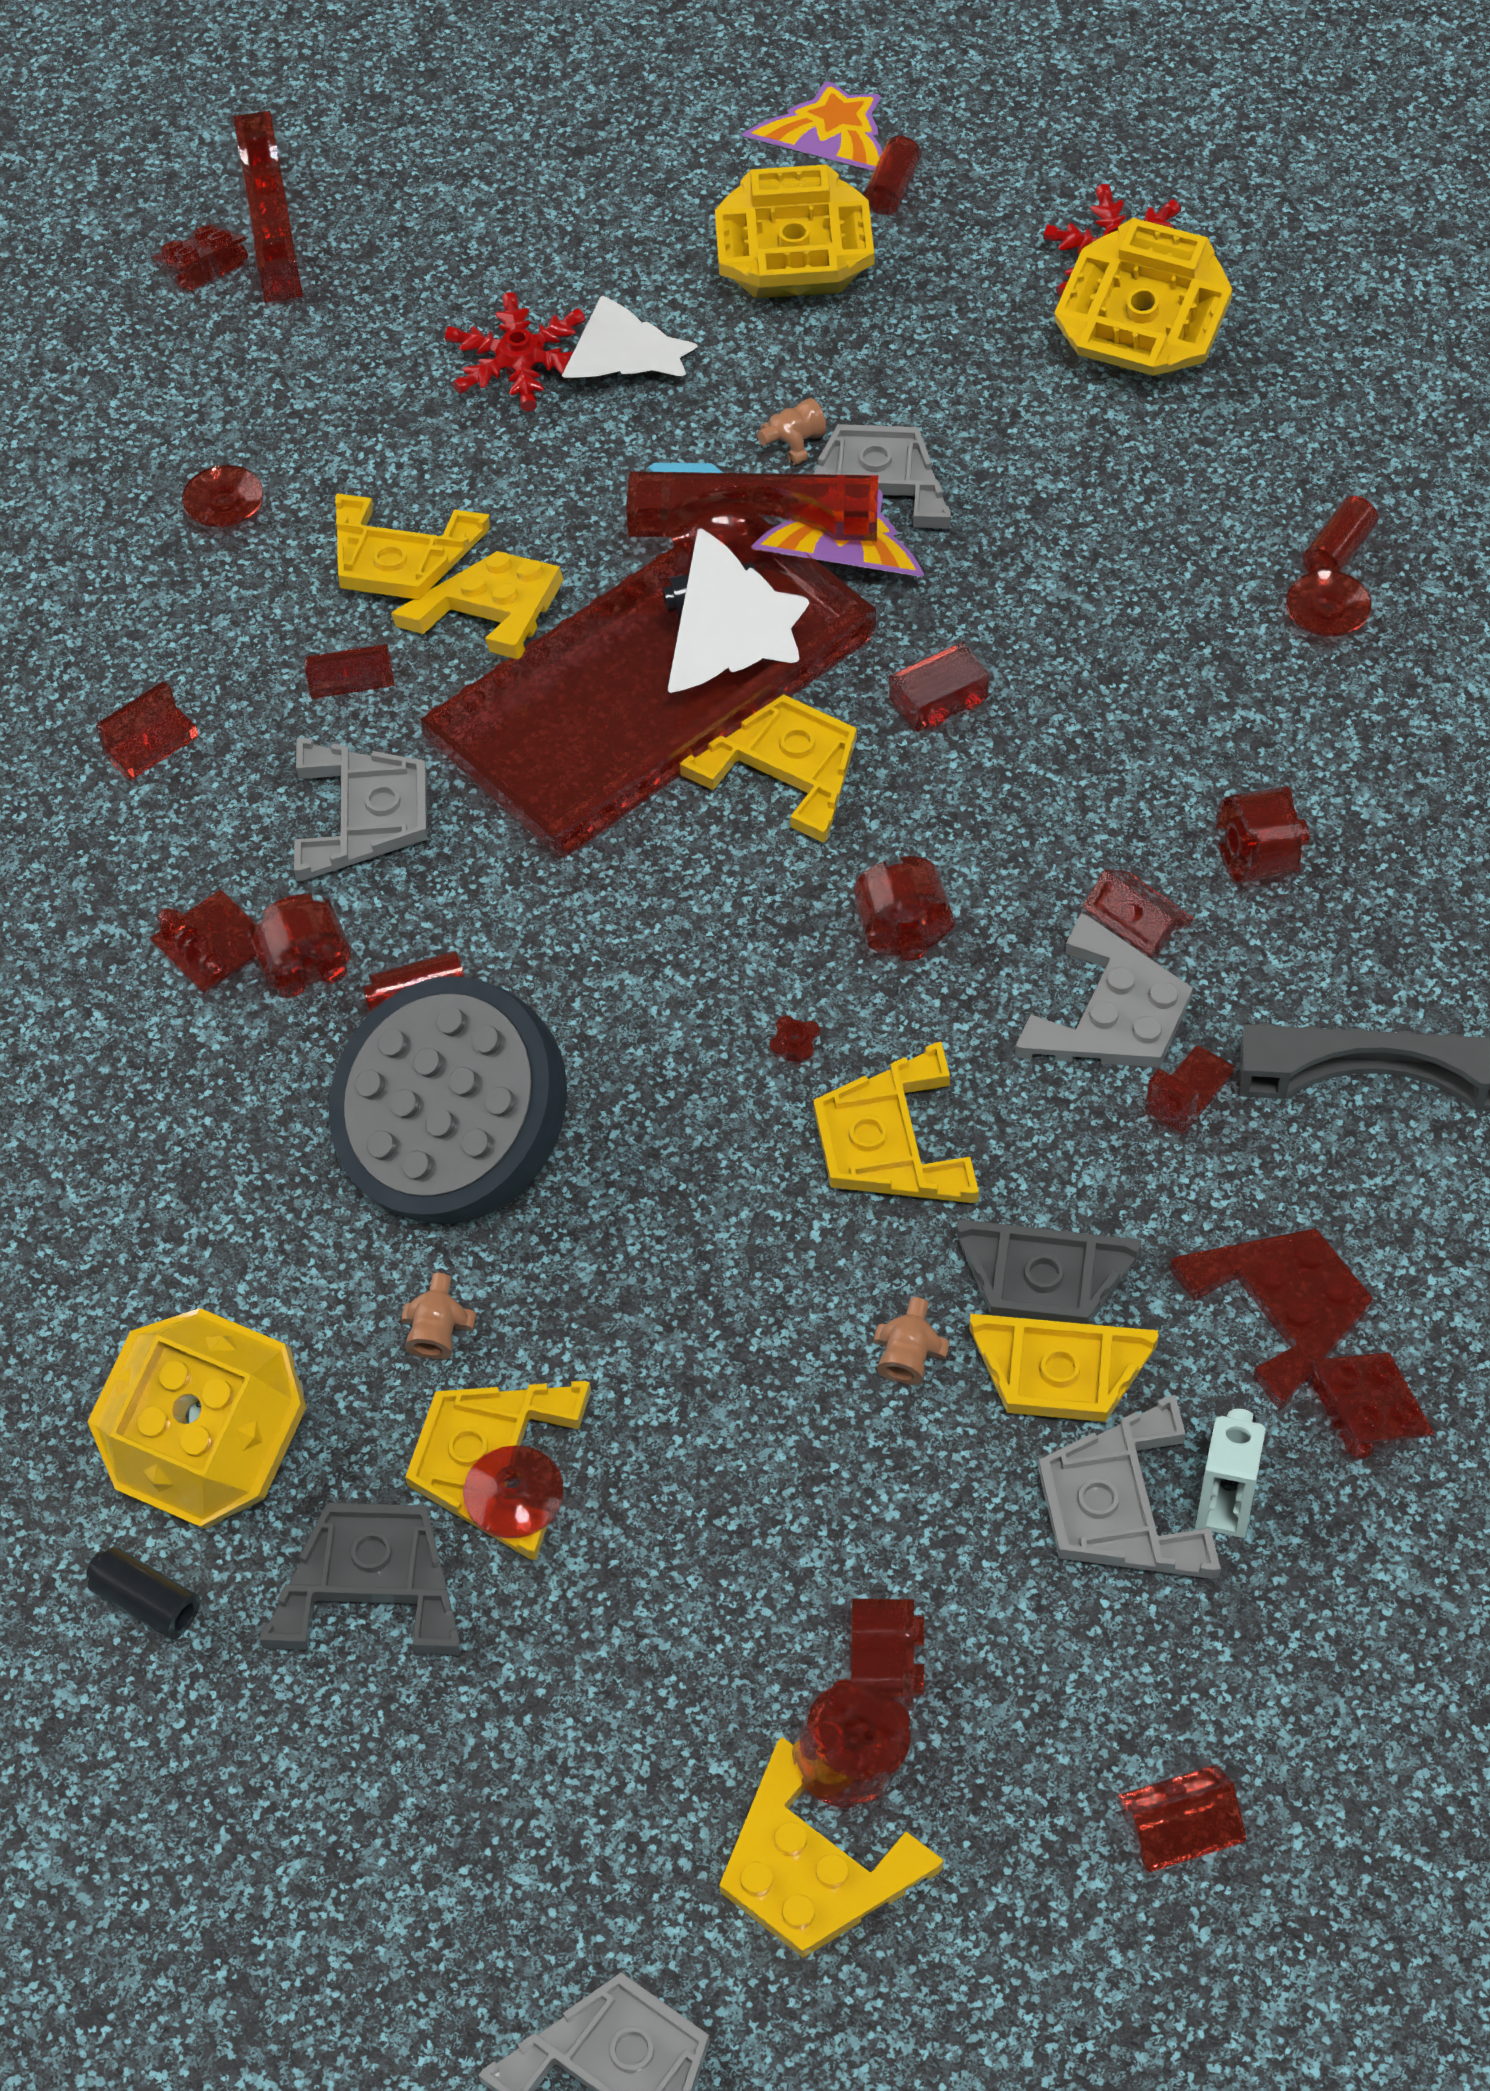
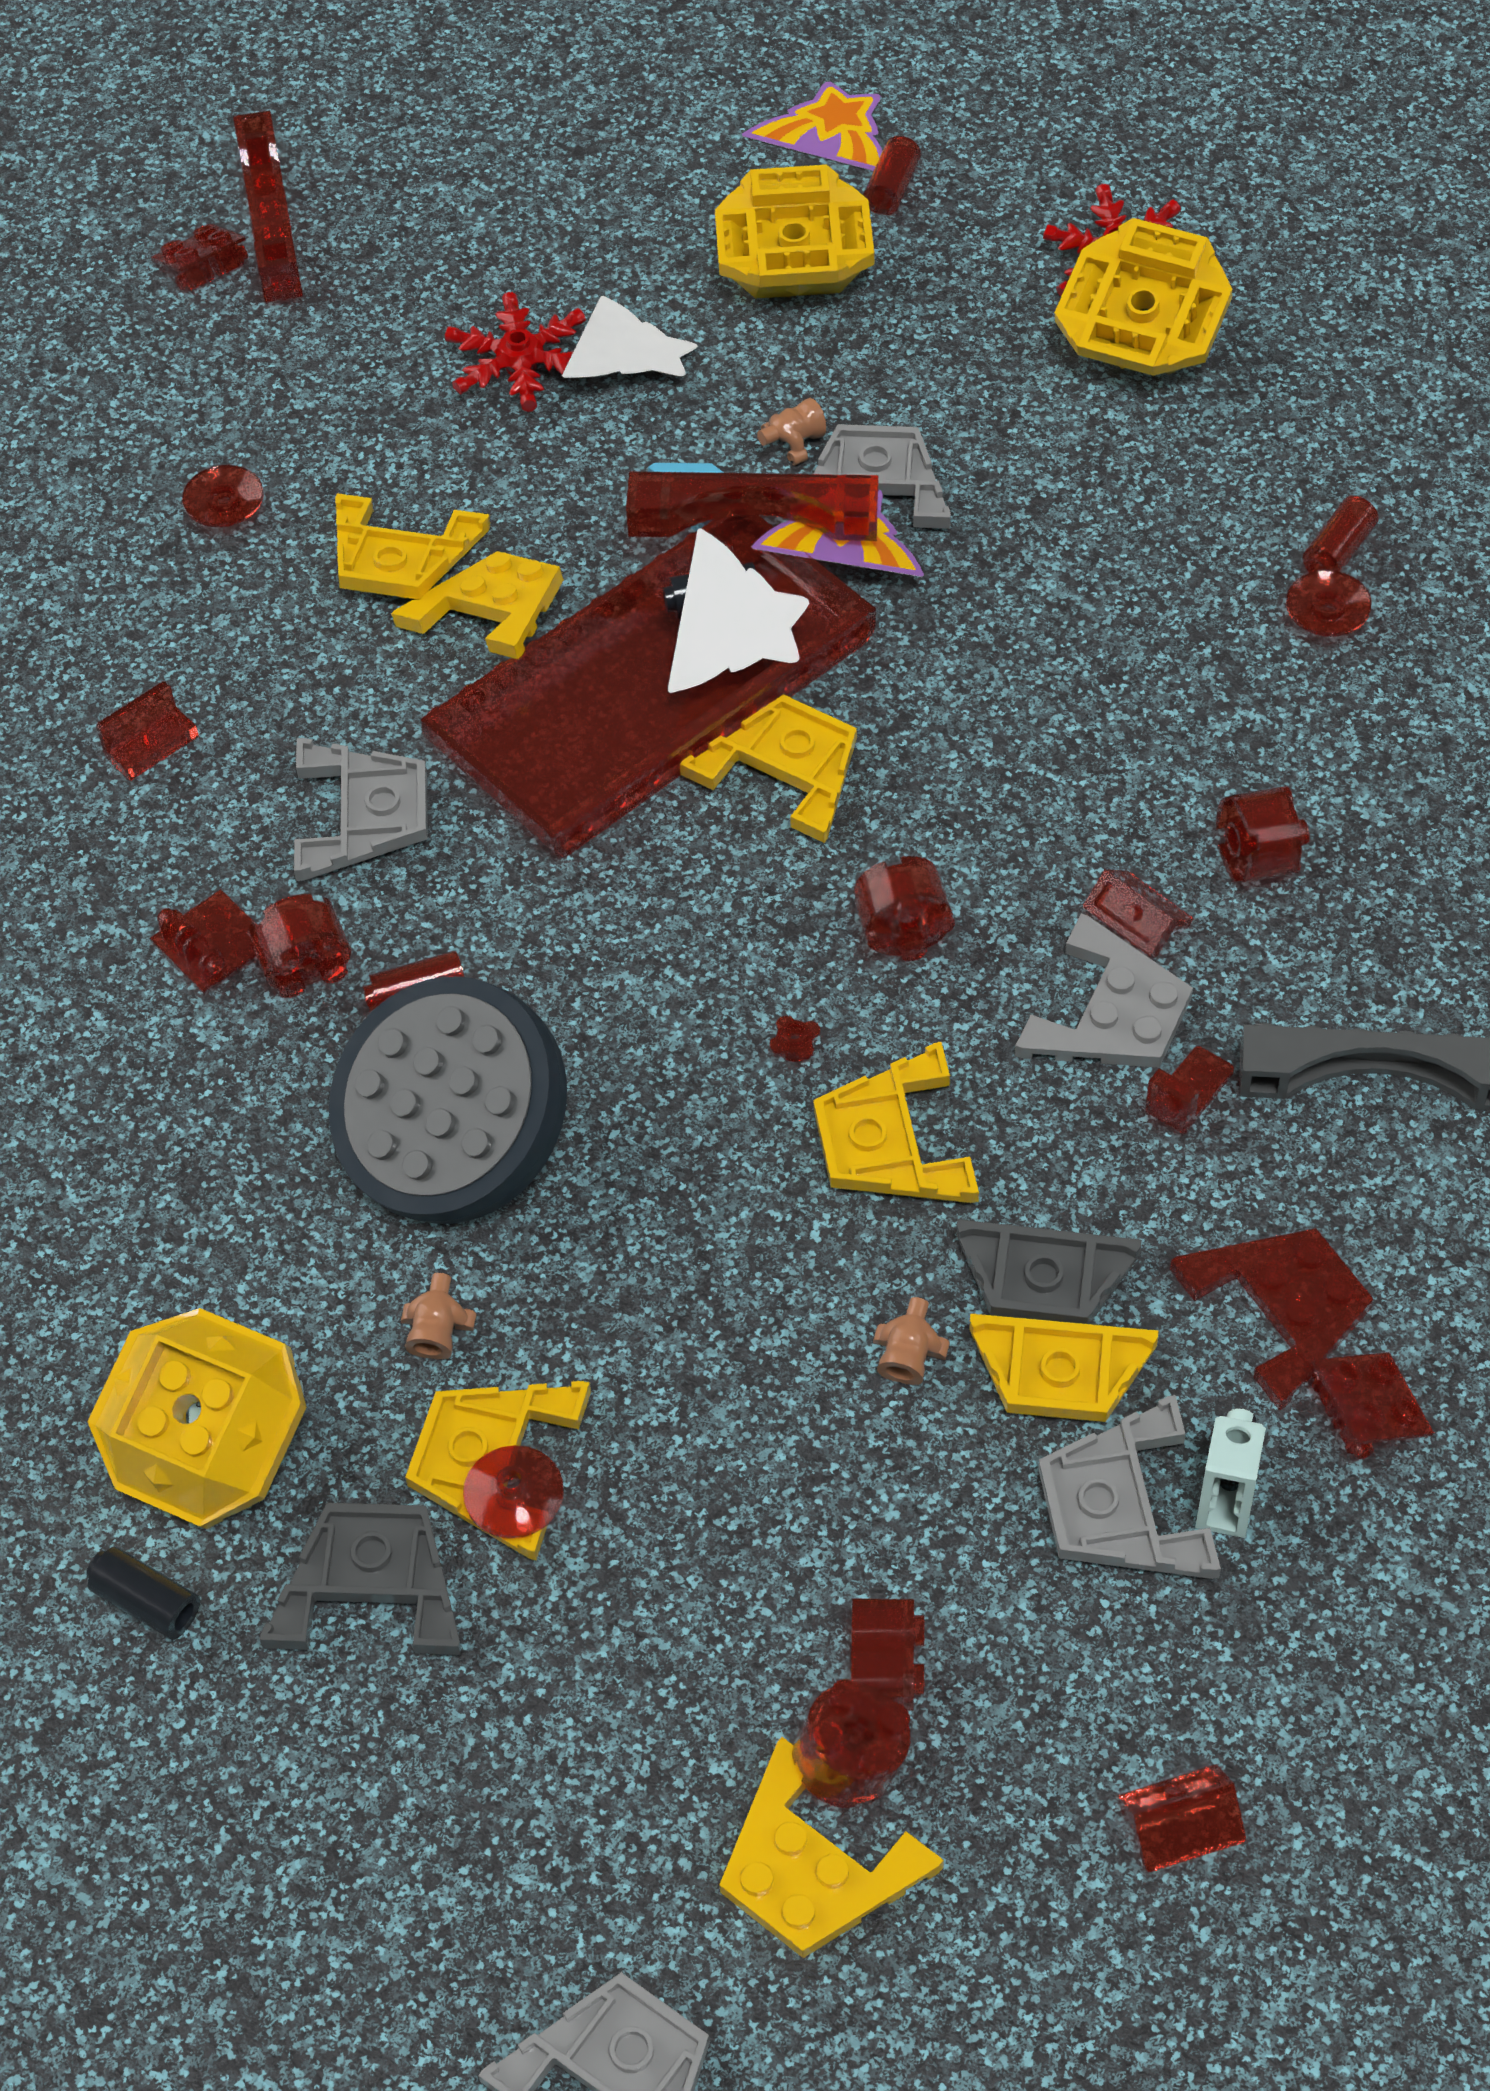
clear red panel [304,644,395,699] -> none
clear red plant [671,507,748,549] -> none
clear red brick [889,641,989,732] -> none

